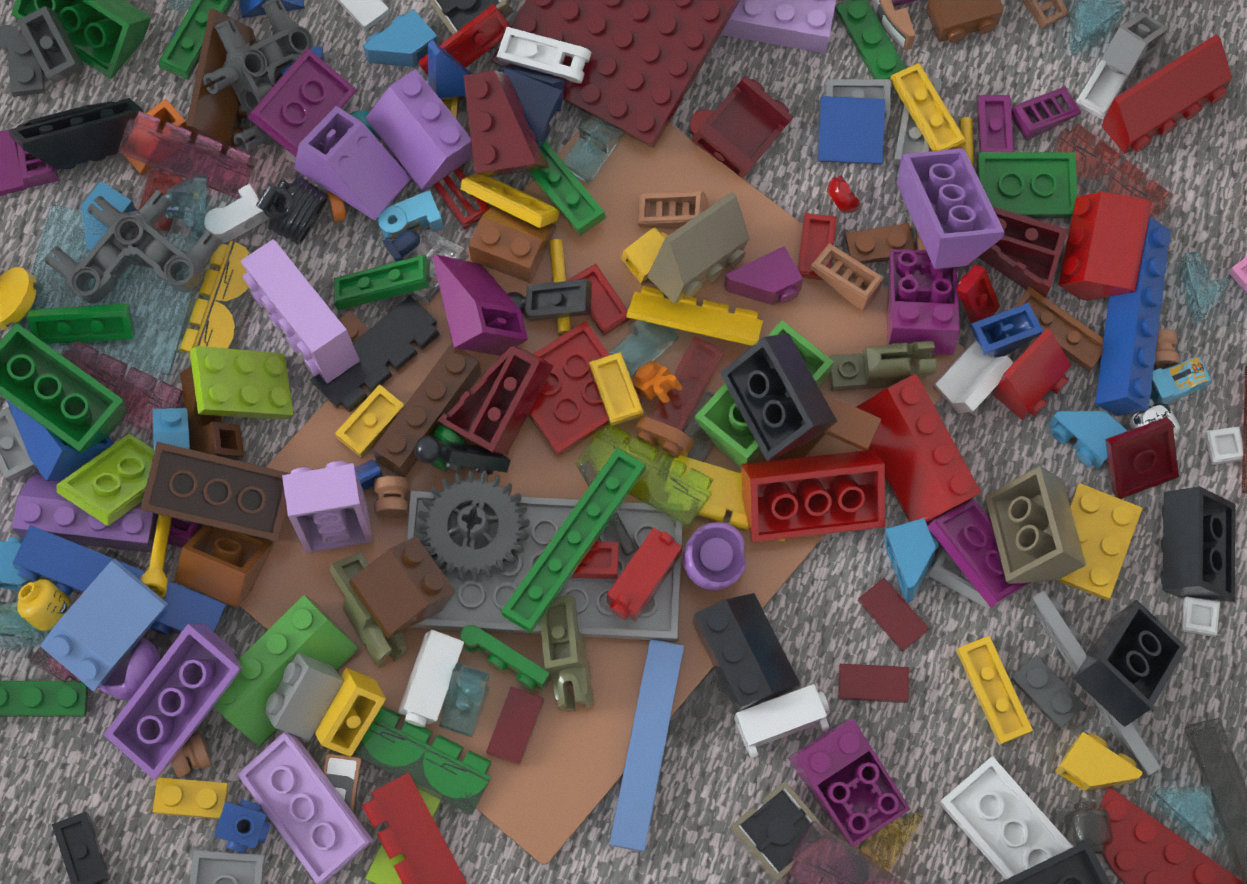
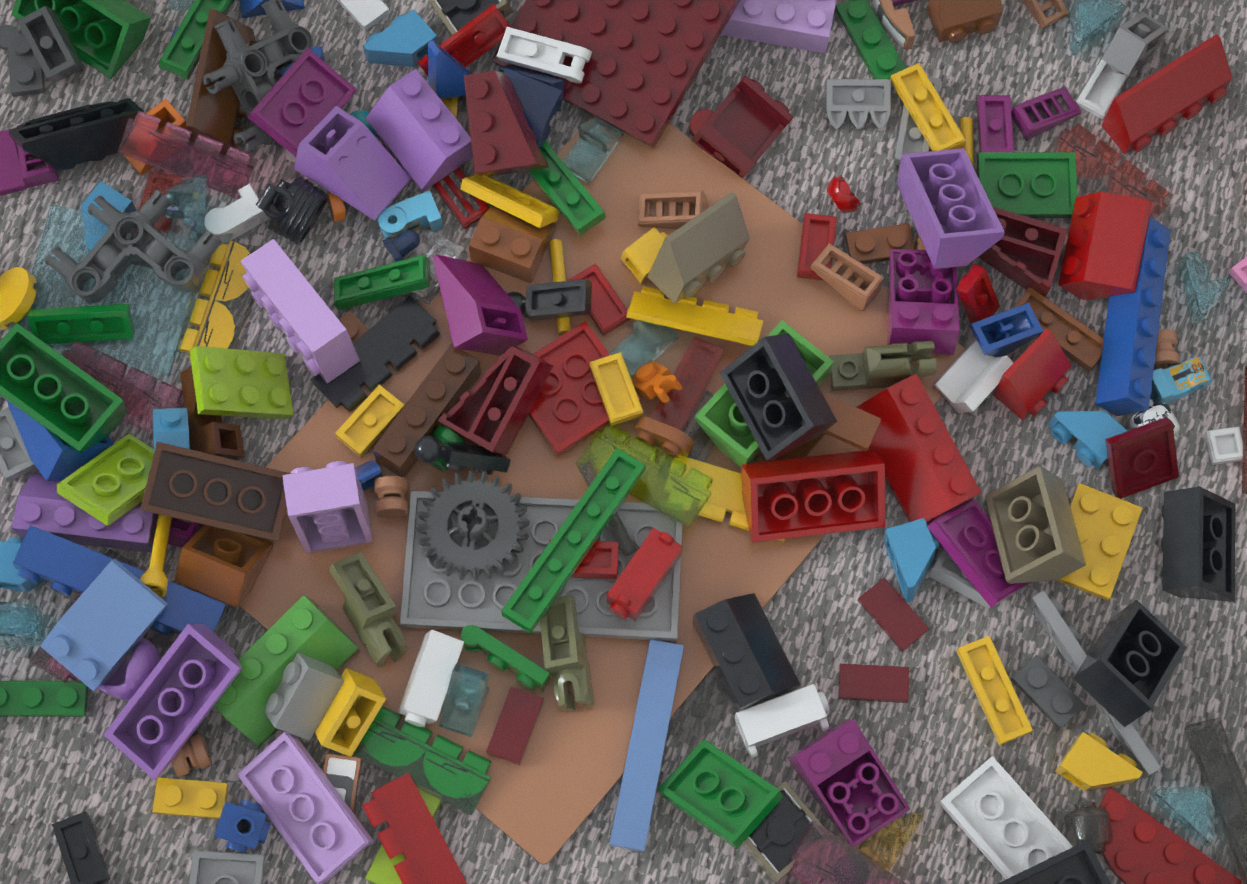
yellow head [17,579,70,631] -> none
reddish brown slope [349,536,455,638] -> none
medium lavender piece [682,522,746,591] -> none
magenta slope [724,246,803,305] -> none
blue tile [817,96,885,164] -> none
white tile [1181,596,1220,637] -> none
none -> green plate [658,739,783,849]

